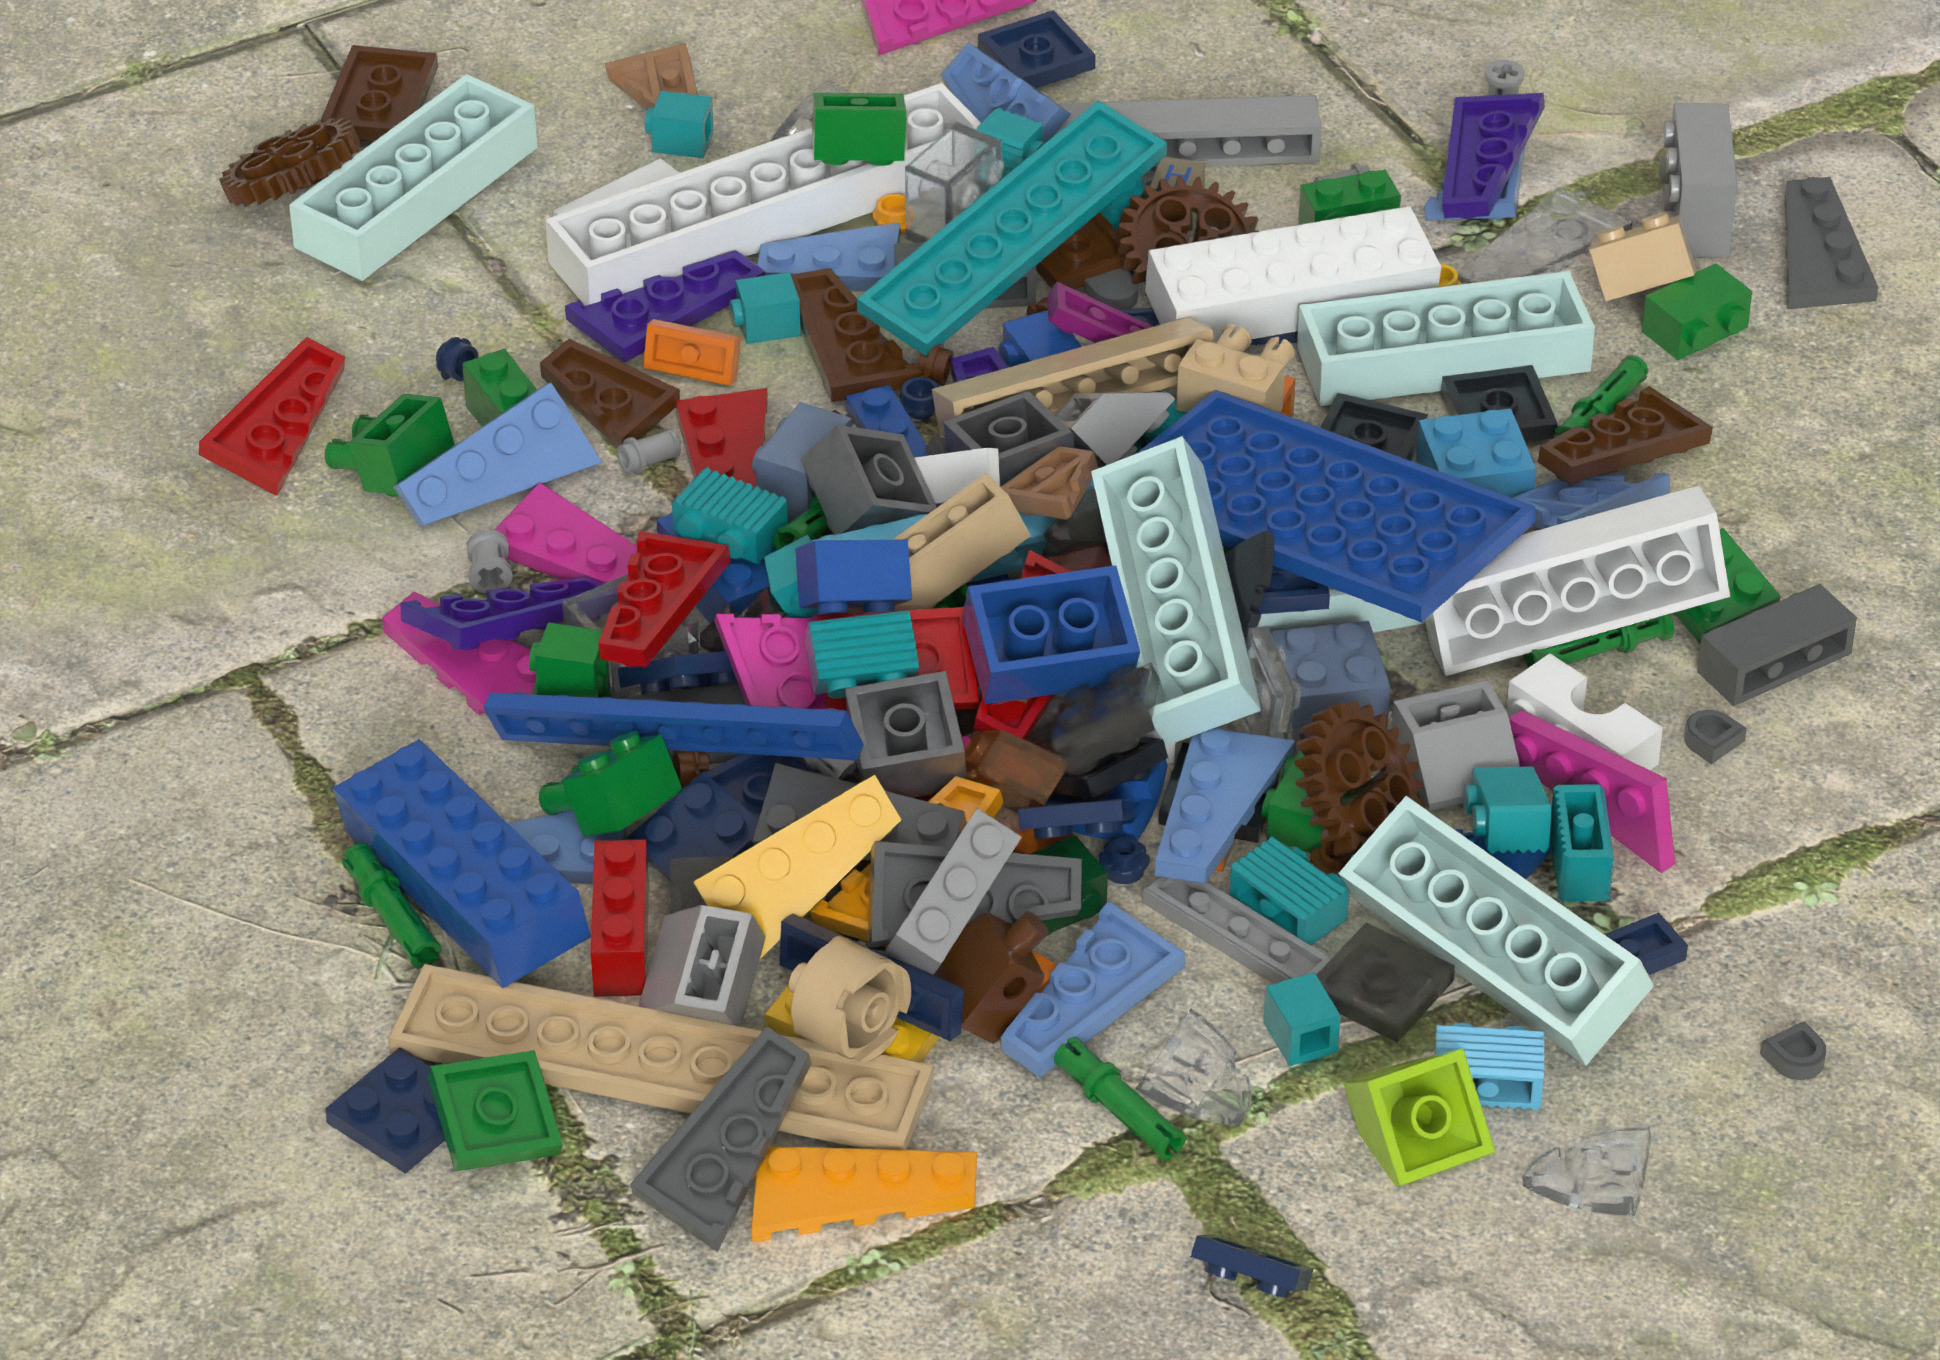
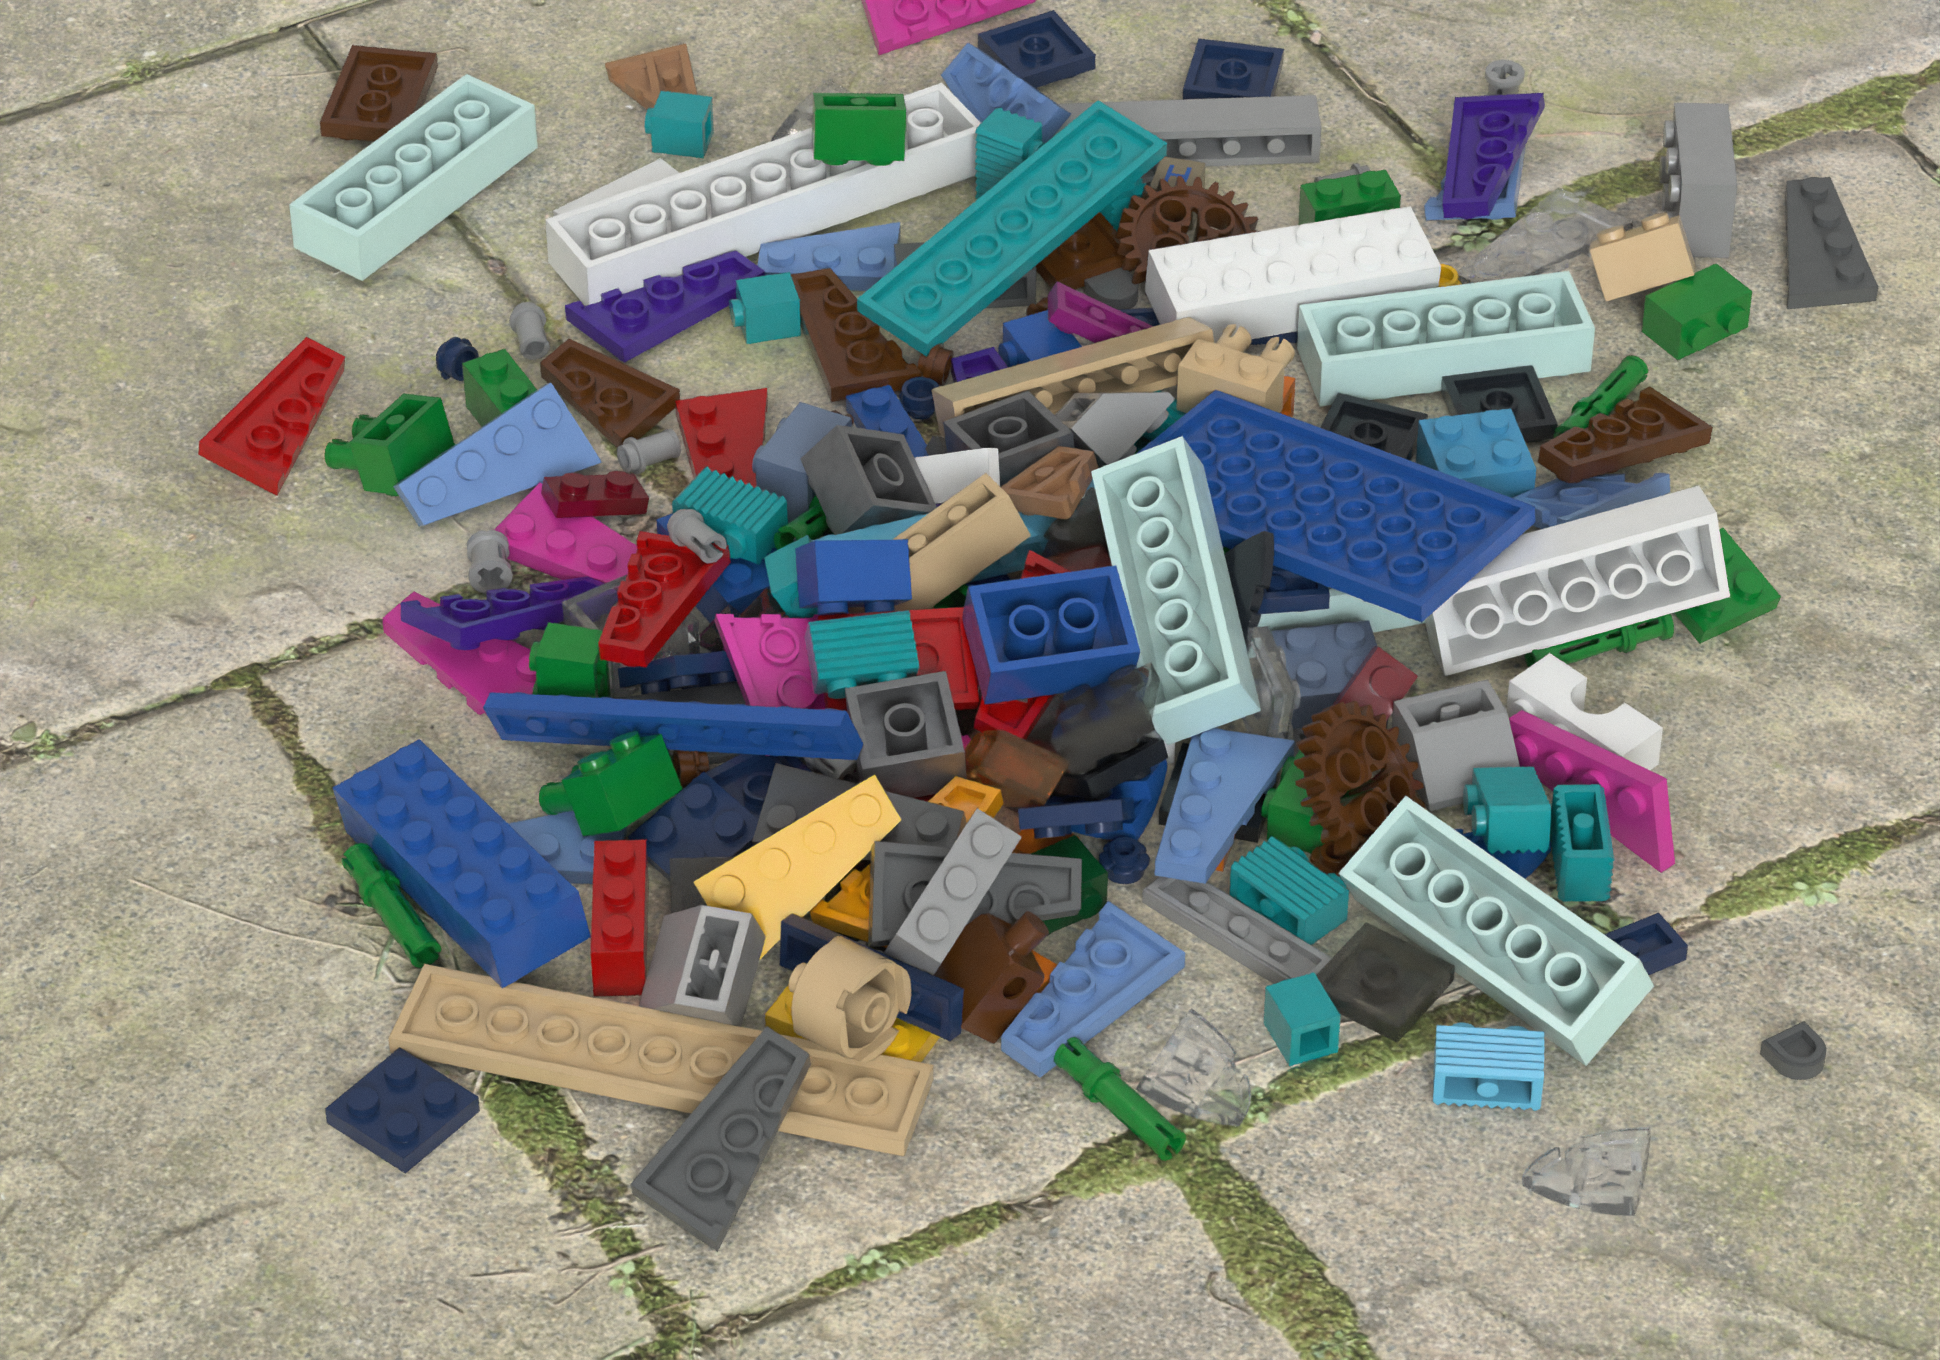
reddish brown gear [219,117,361,207] -> none
green plate [428,1050,563,1172] -> none
orange tile [643,319,741,386] -> none
light orange wing [752,1146,977,1243] -> none
light orange plate [872,193,917,234] -> none
clear brick [905,122,1004,243] -> none
dark blue plate [1190,1234,1314,1298] -> none
lime slope [1343,1048,1496,1186] -> none
dark grey tile [1684,710,1747,764] -> none
dark grey brick [1697,584,1857,706] -> none
none -> light grey pin [509,302,550,360]
none -> dark red plate [541,471,649,518]
none -> light grey pin [667,509,727,563]
none -> dark blue plate [1183,38,1284,99]
none -> dark red plate [1332,646,1418,721]

